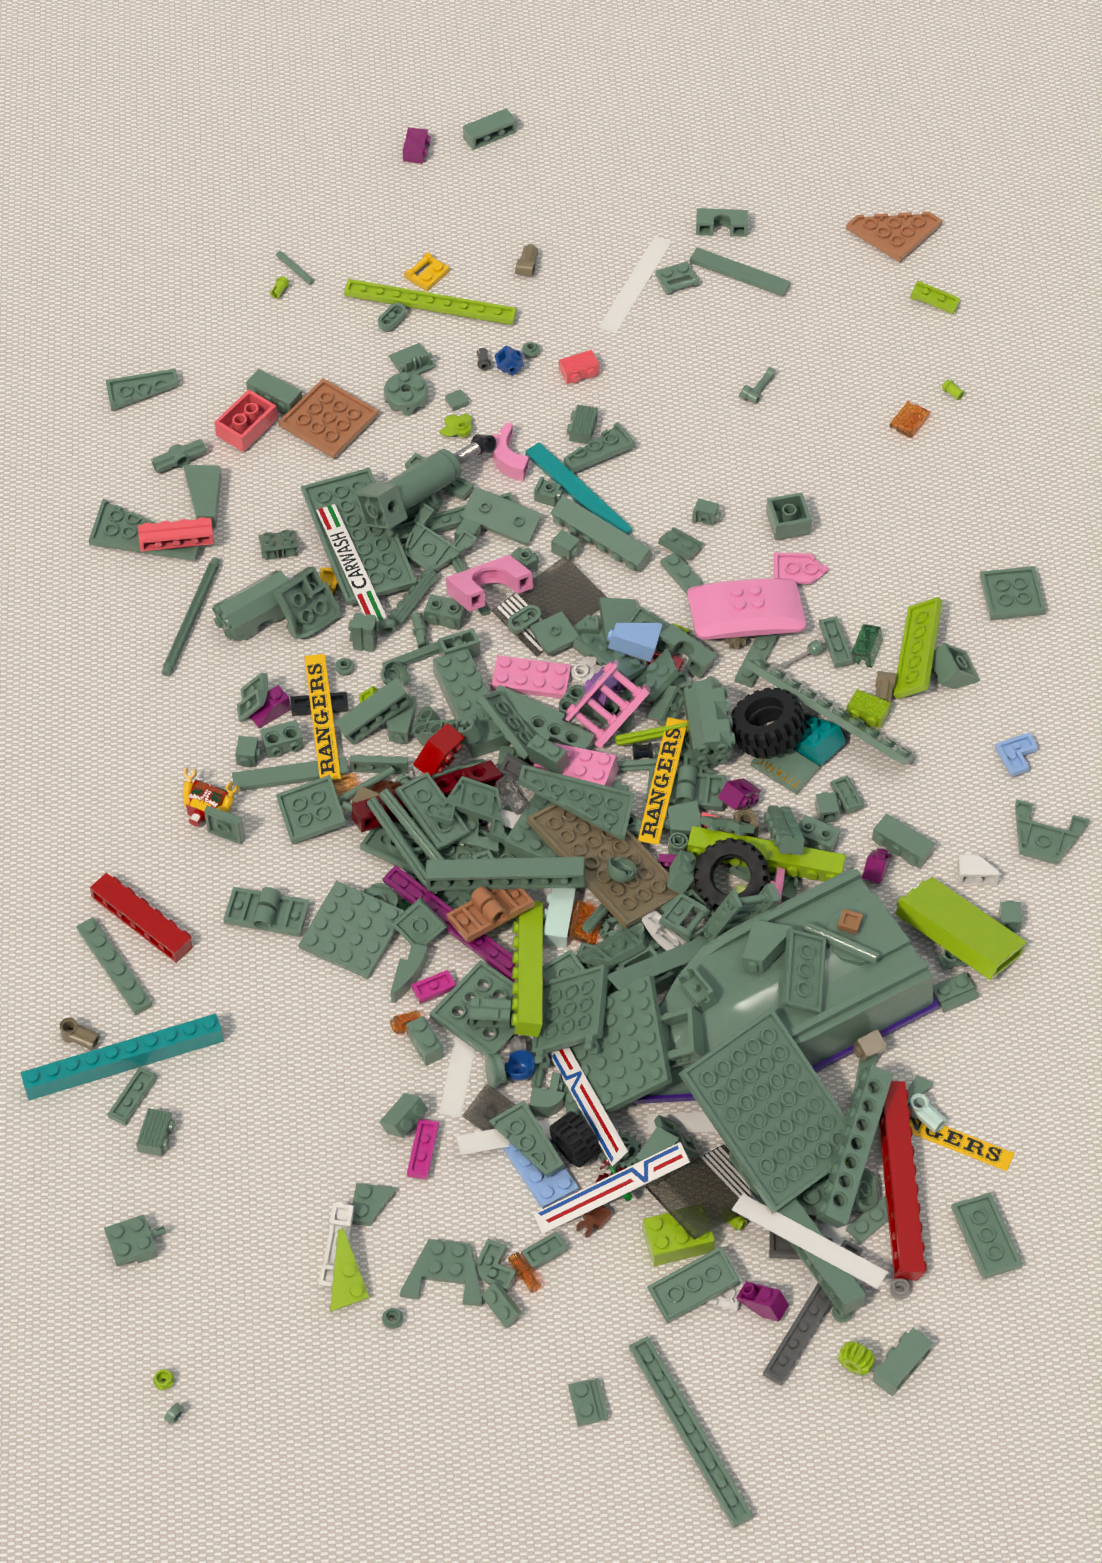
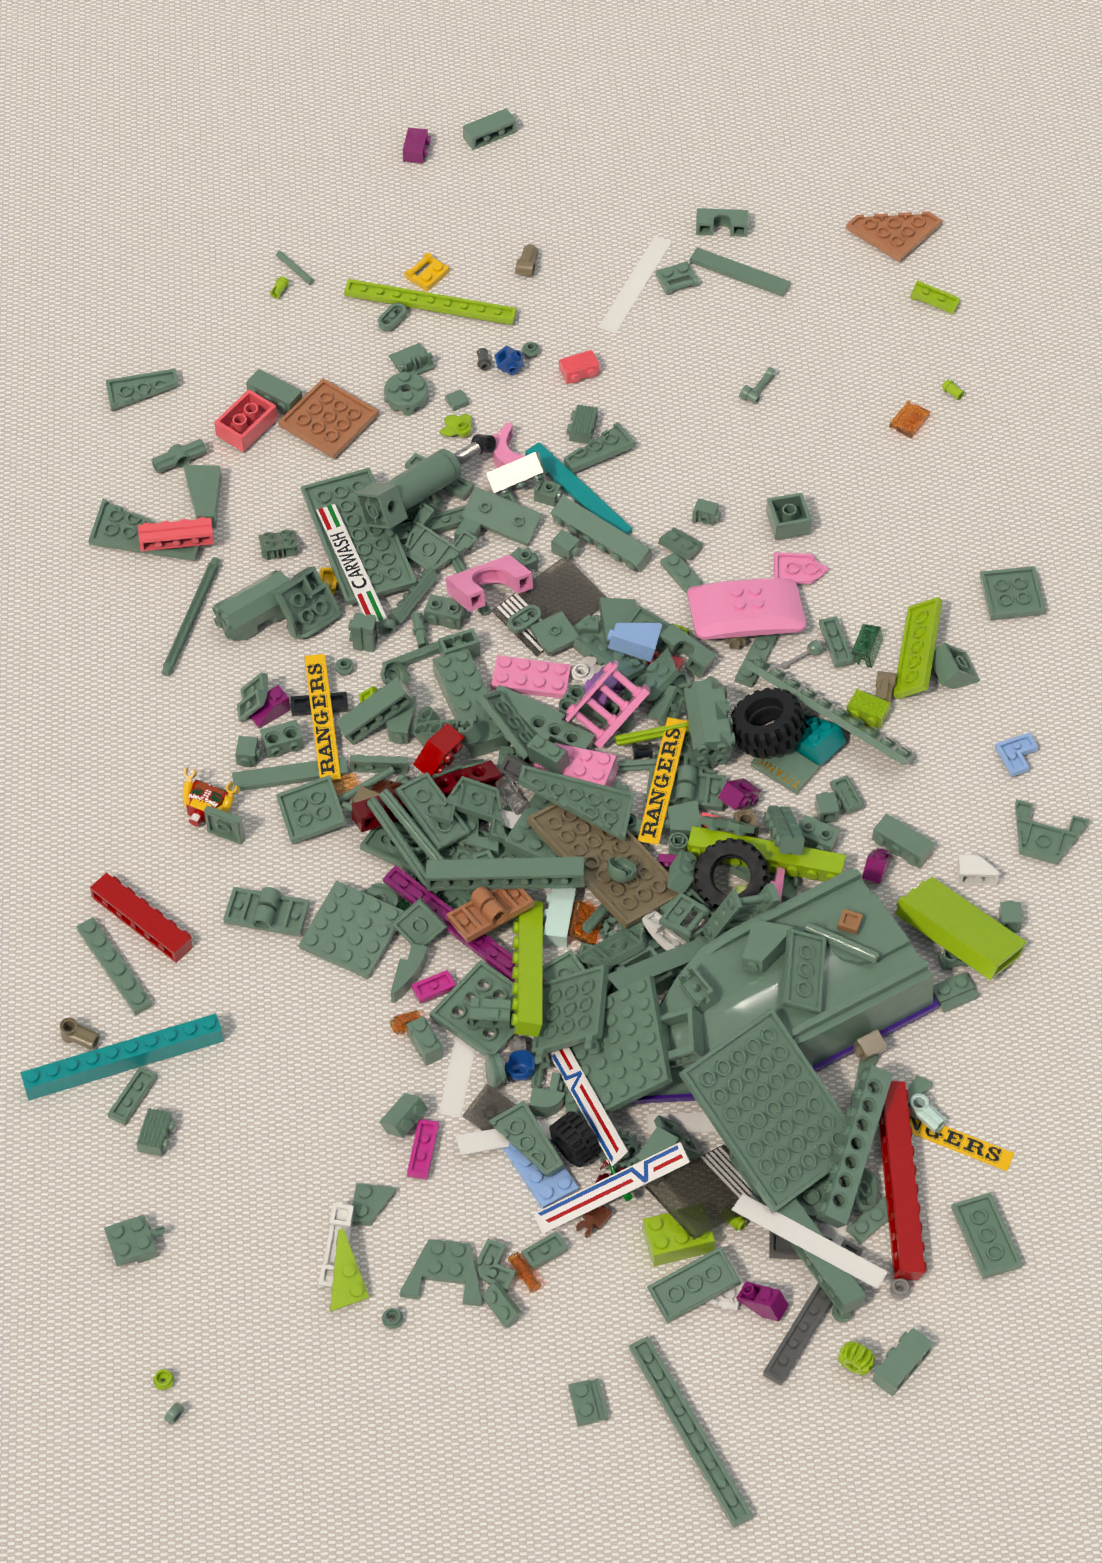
none -> brick [486,452,547,495]

